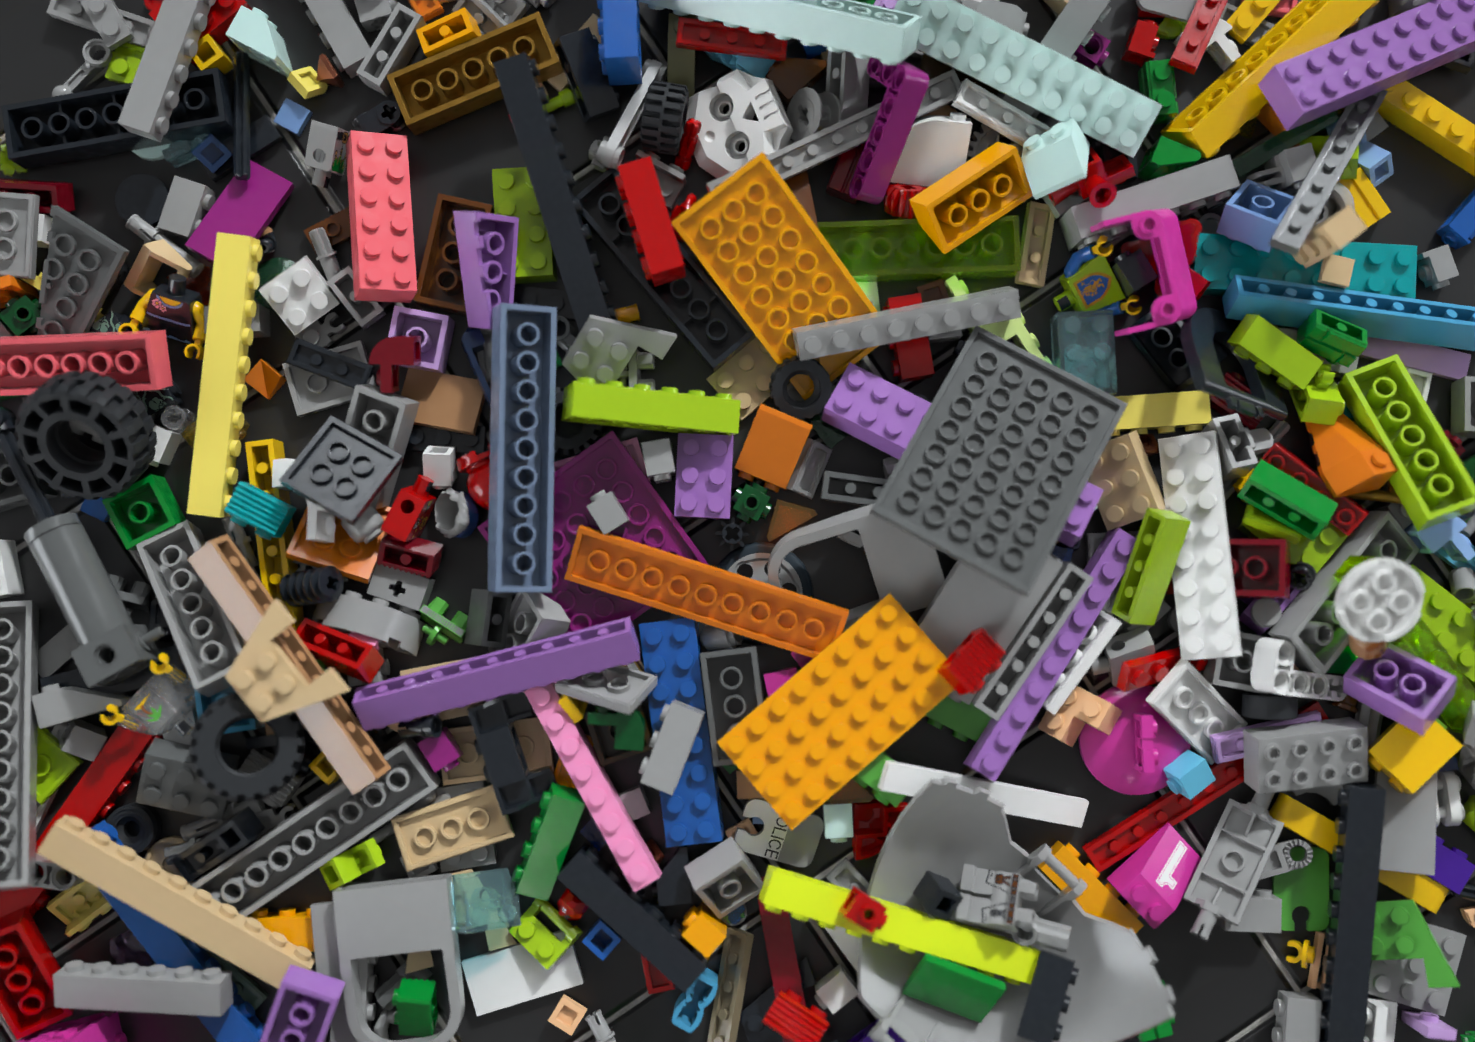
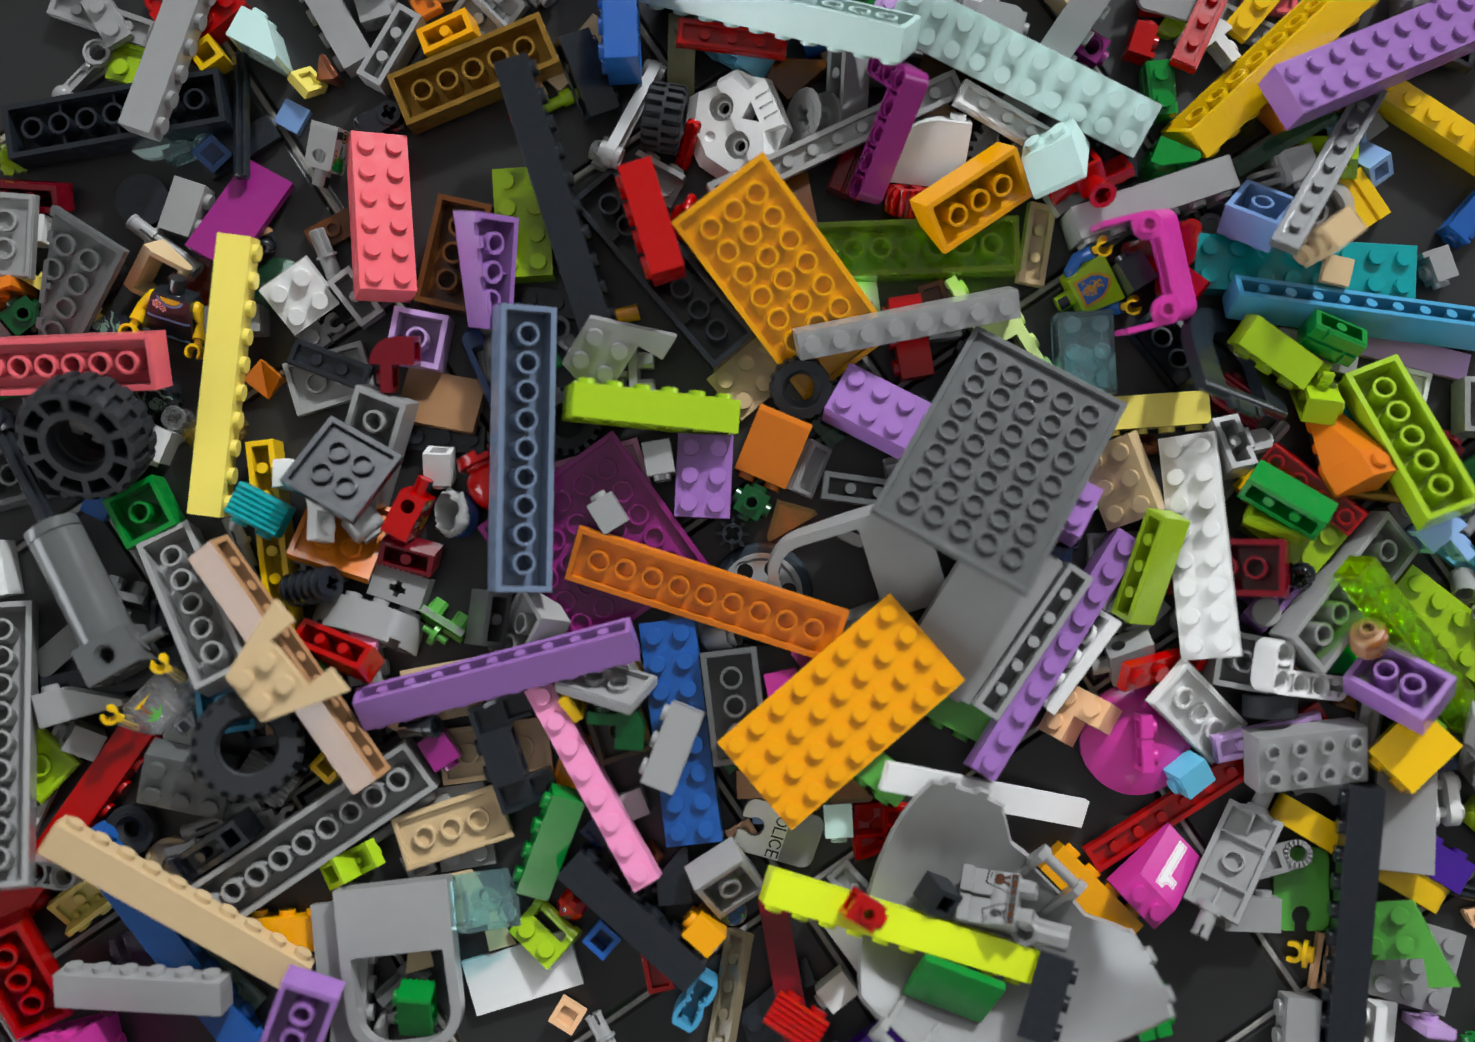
red brick [937,628,1006,695] -> none
white tile [1334,558,1425,642] -> none

